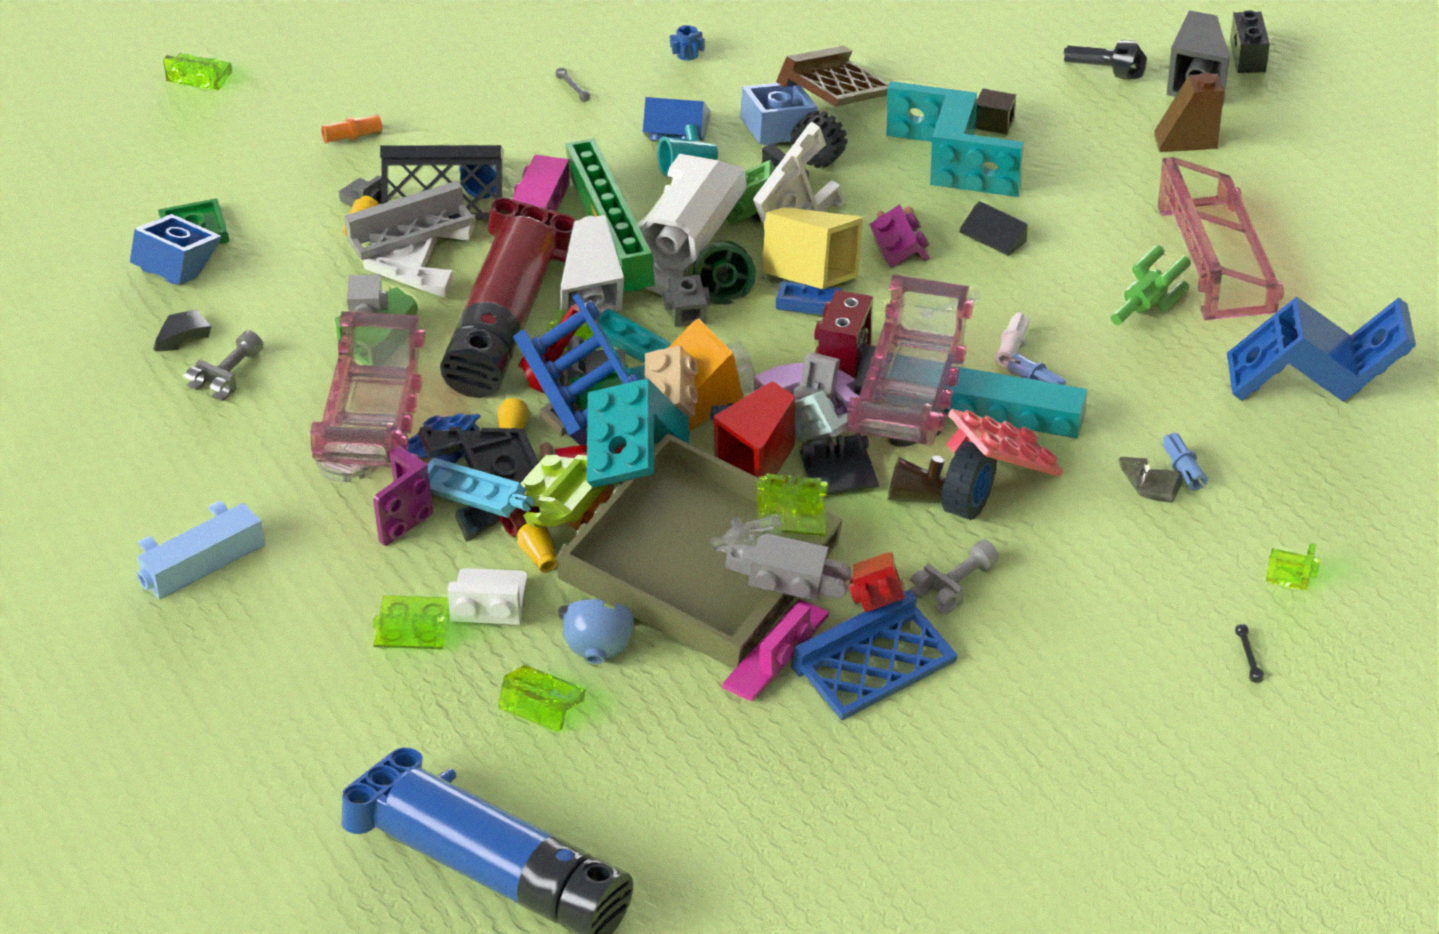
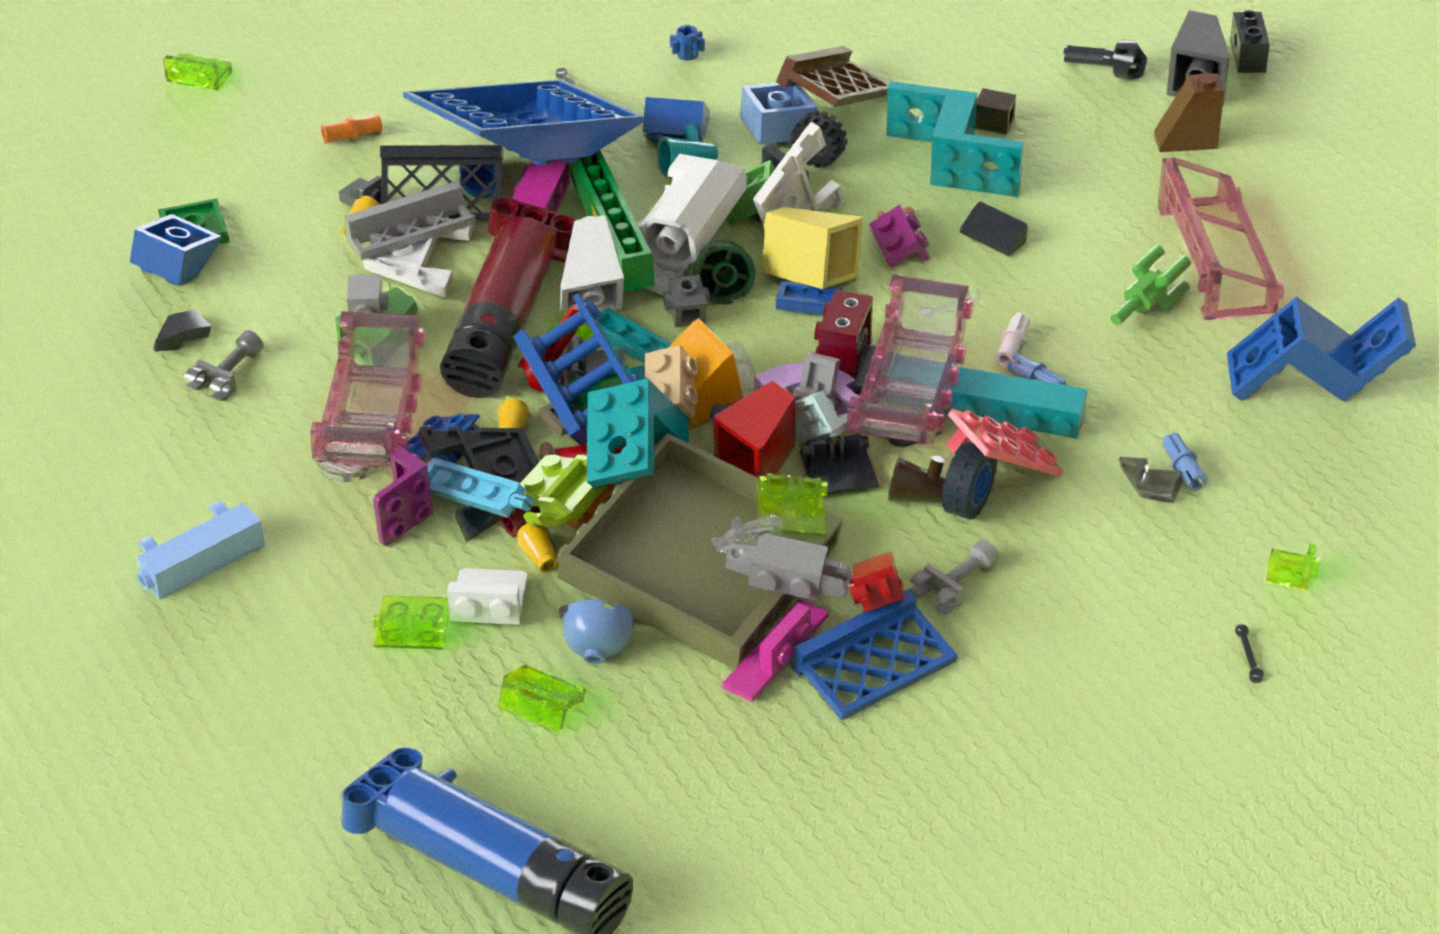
none -> blue slope [403,79,644,165]

